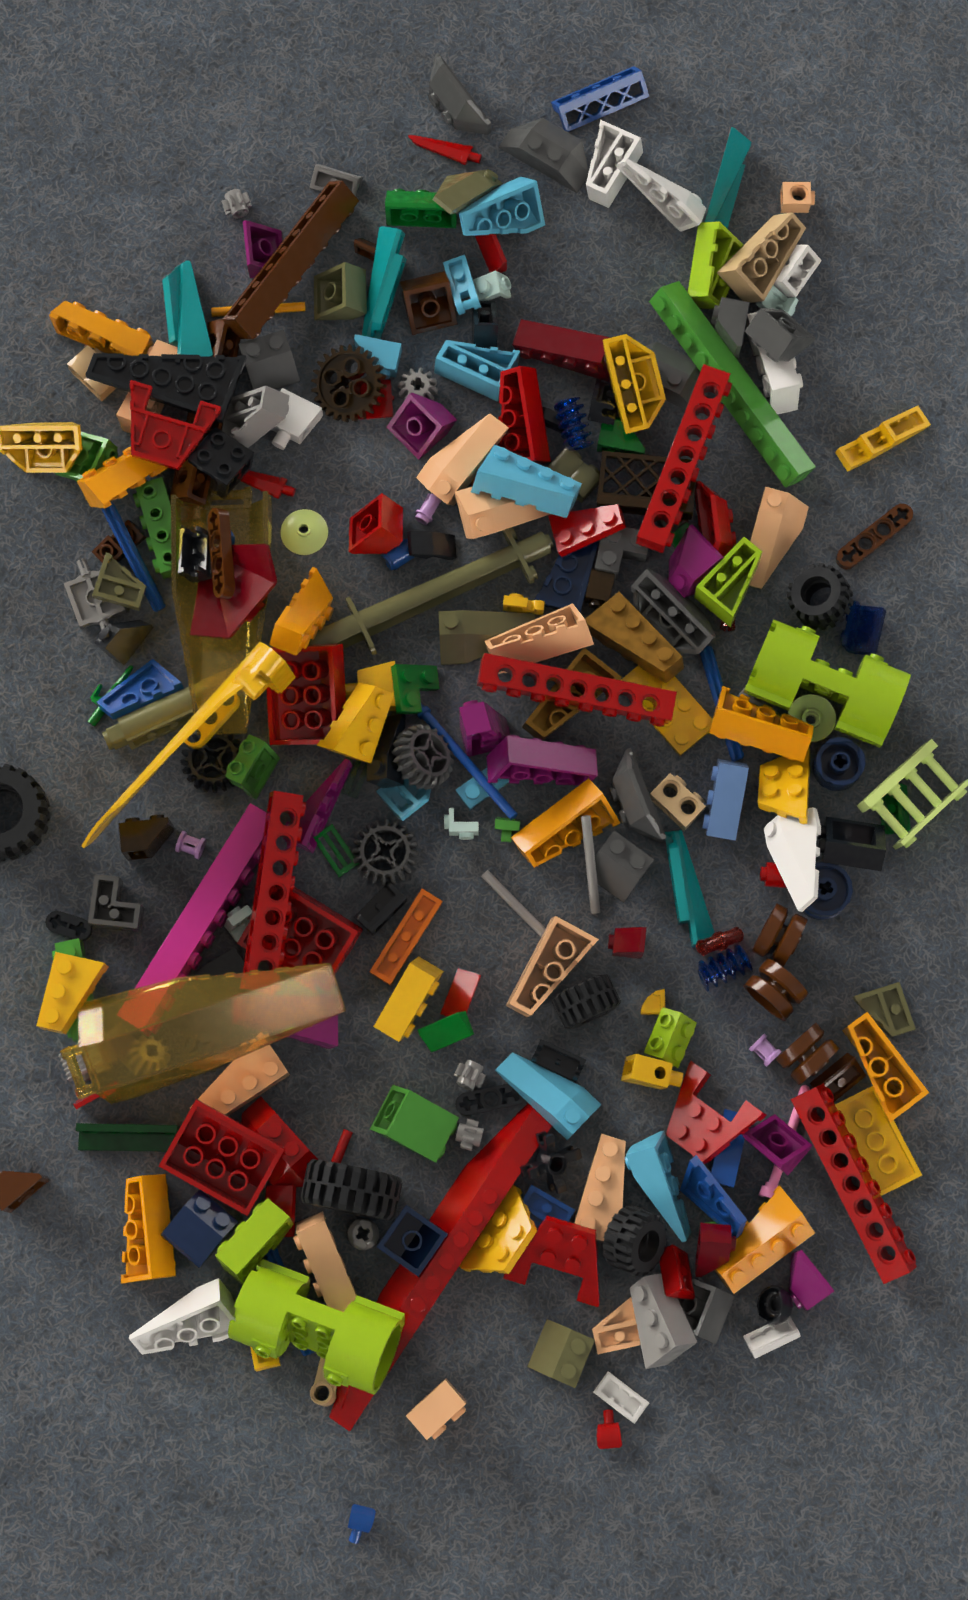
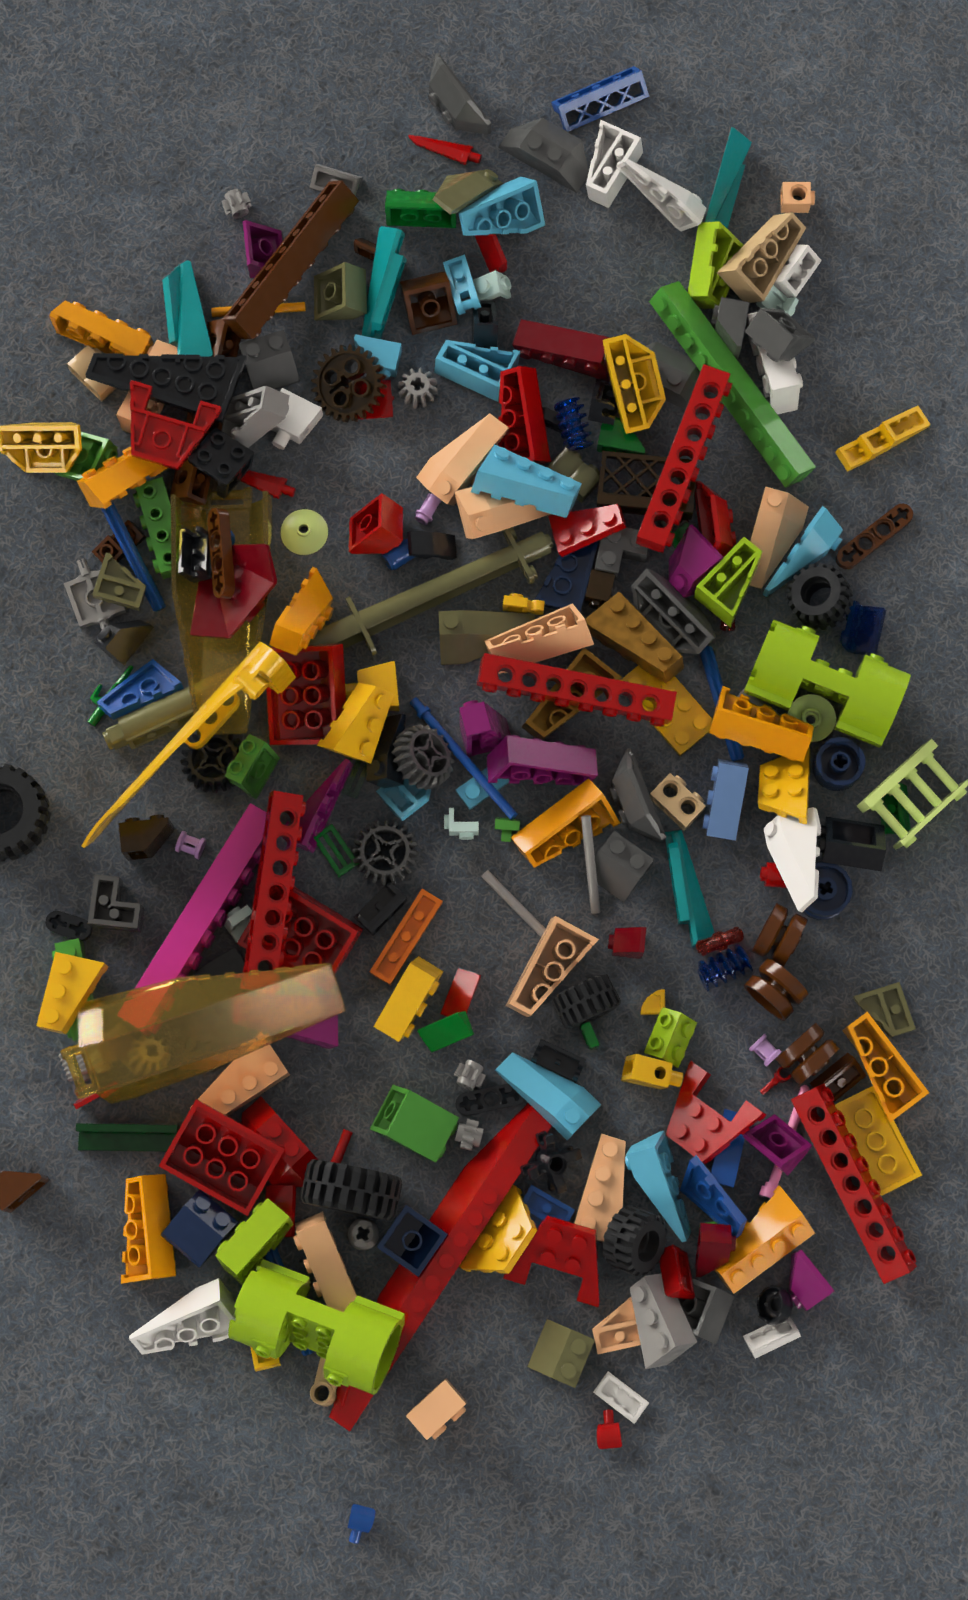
magenta slope [386,393,457,460] -> none
green plate [391,664,440,714] -> none
none -> green tile [580,1021,600,1050]
none -> red hand [760,1066,791,1095]
none -> medium azure wedge [763,506,843,597]

